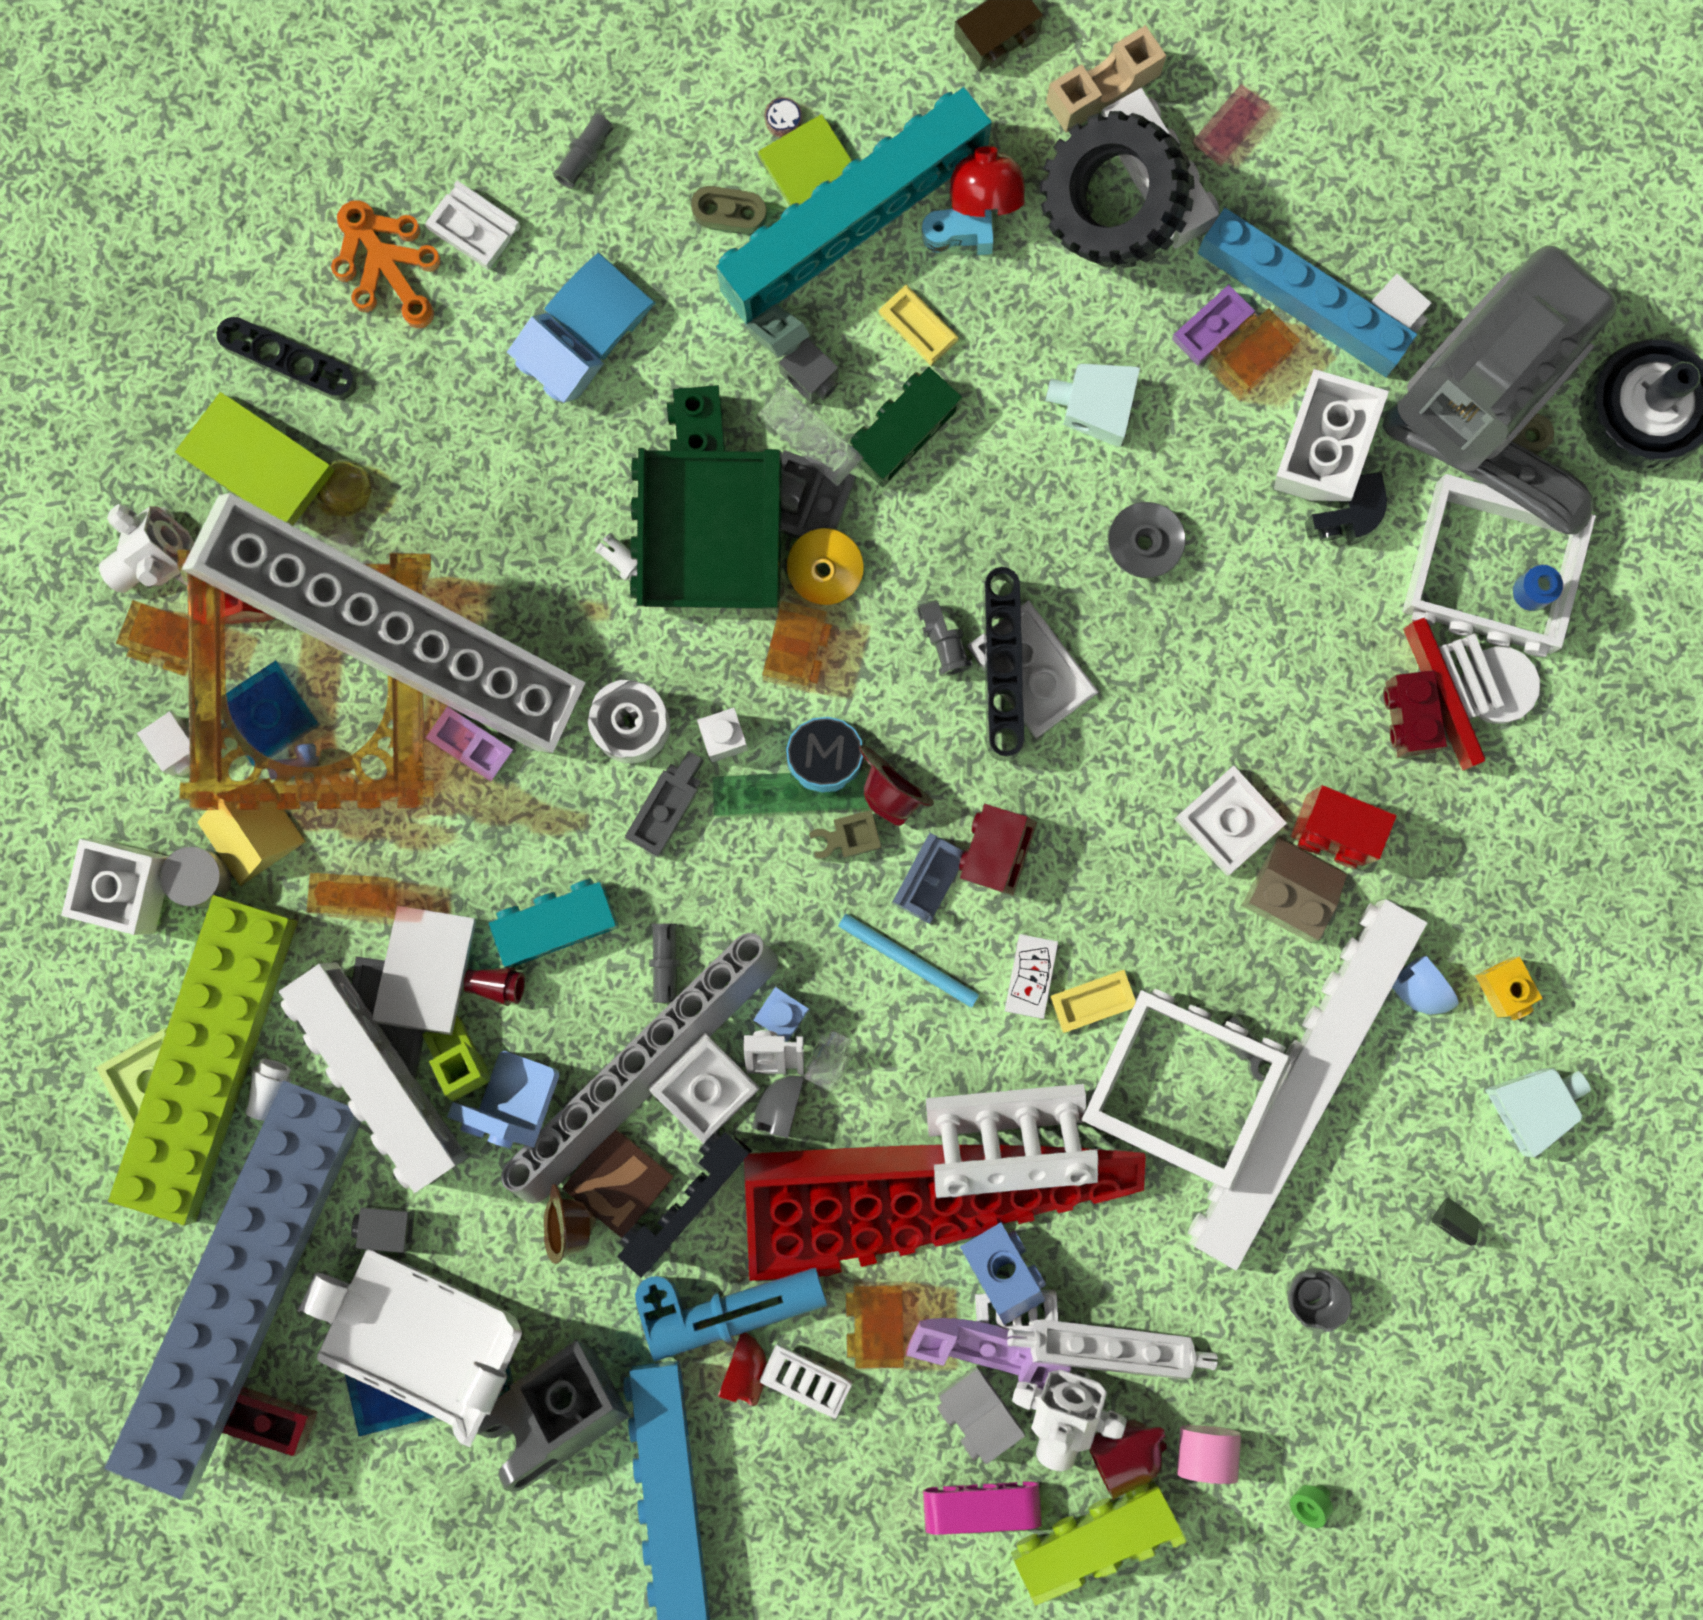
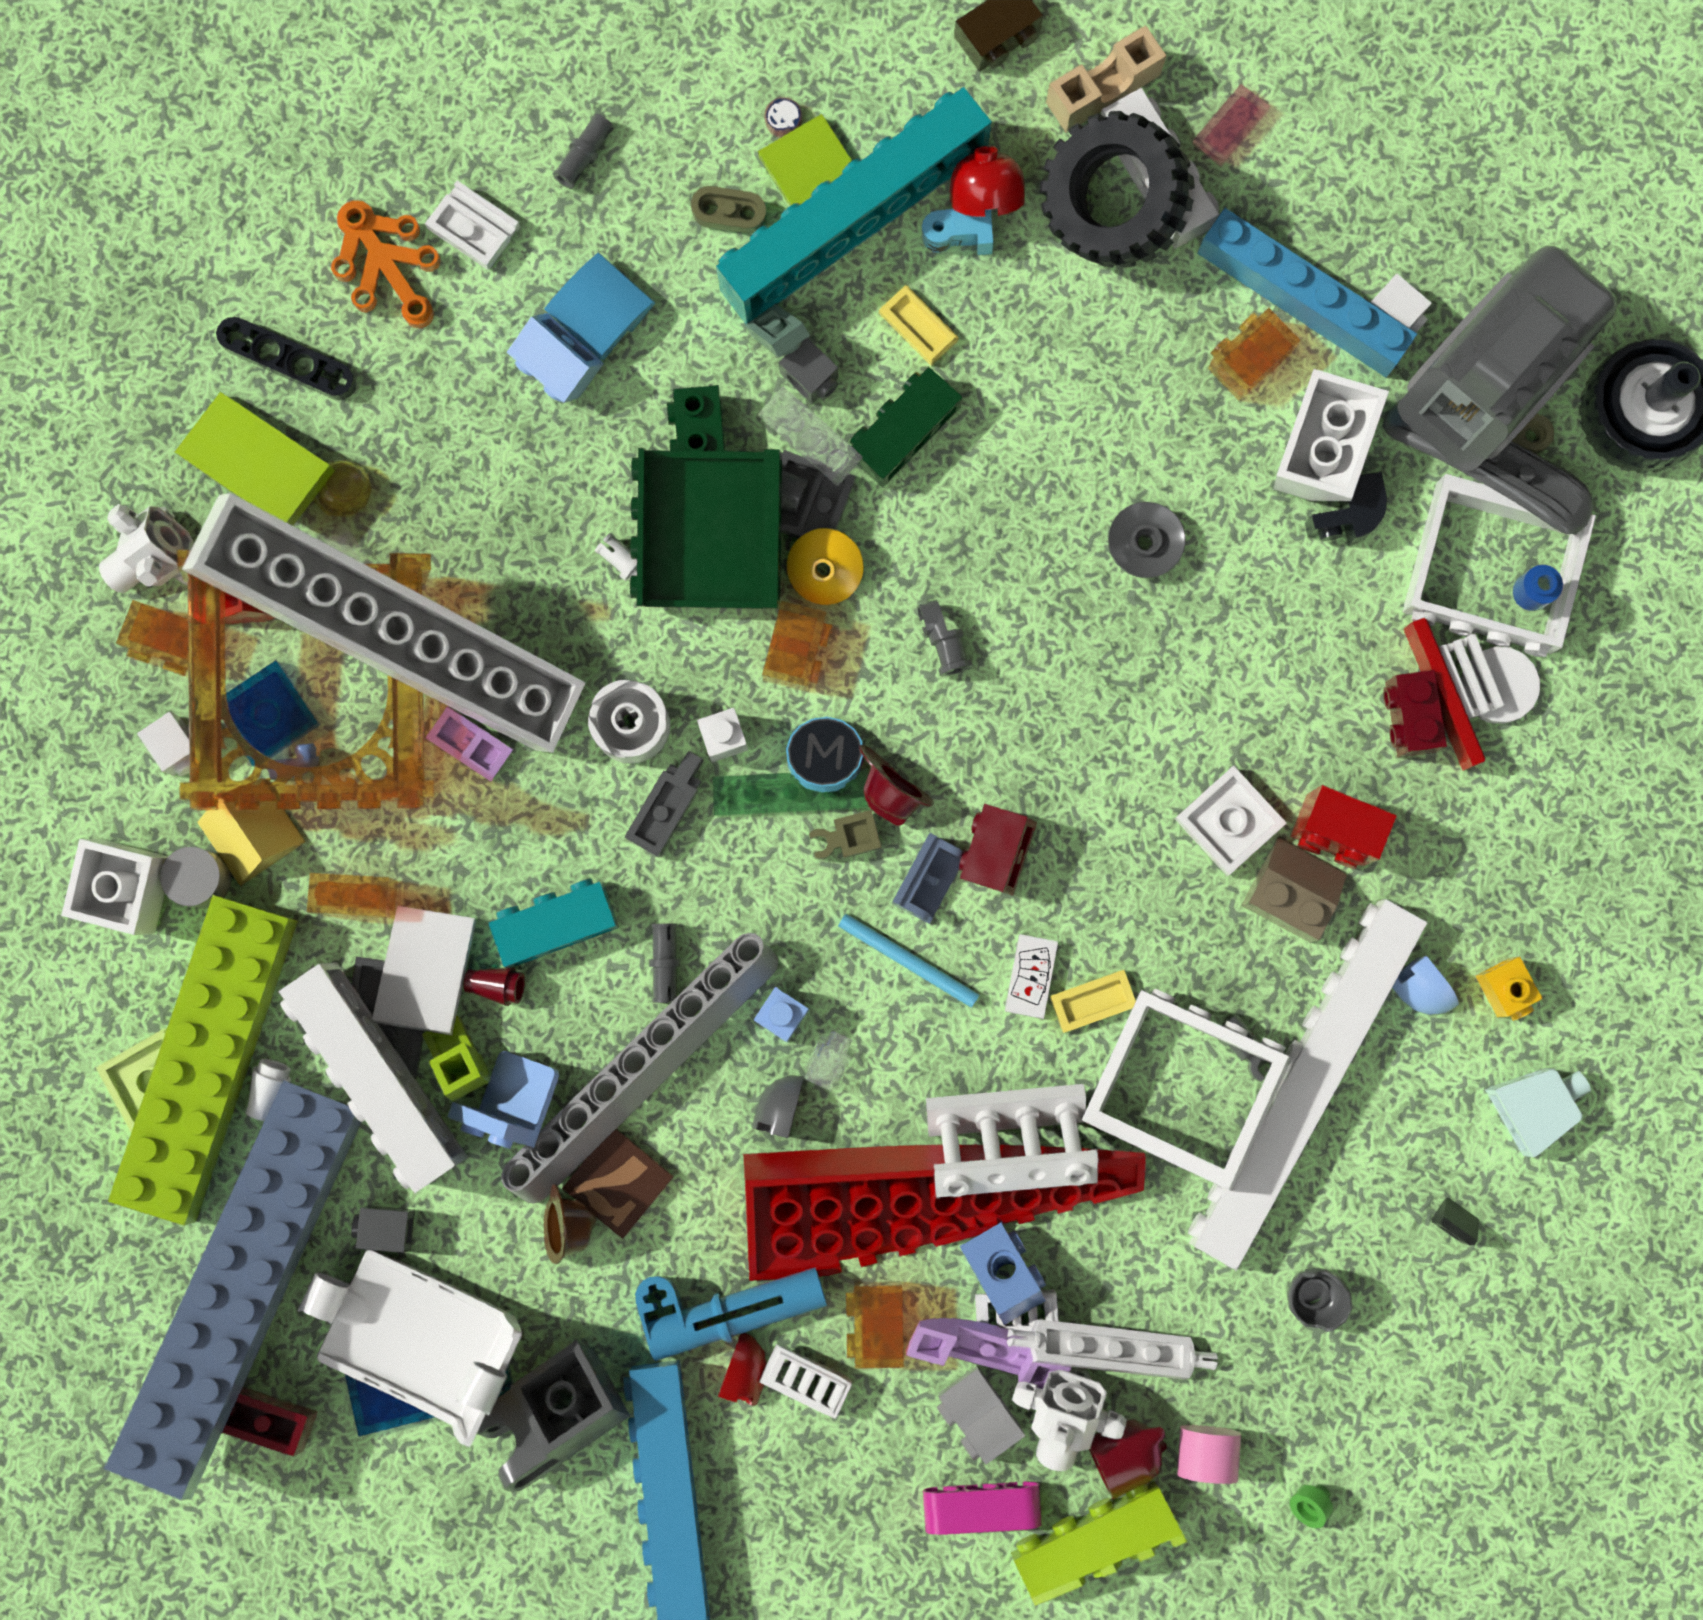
black piece [617,1130,753,1278] -> none
white tile [648,1033,760,1144] -> none
white plate [744,1030,804,1075] -> none
white tile [967,600,1098,739] -> none
black beam [983,567,1024,762] -> none
light aqua torso [1045,364,1140,447] -> none
medium lavender plate [1172,285,1255,366] -> none

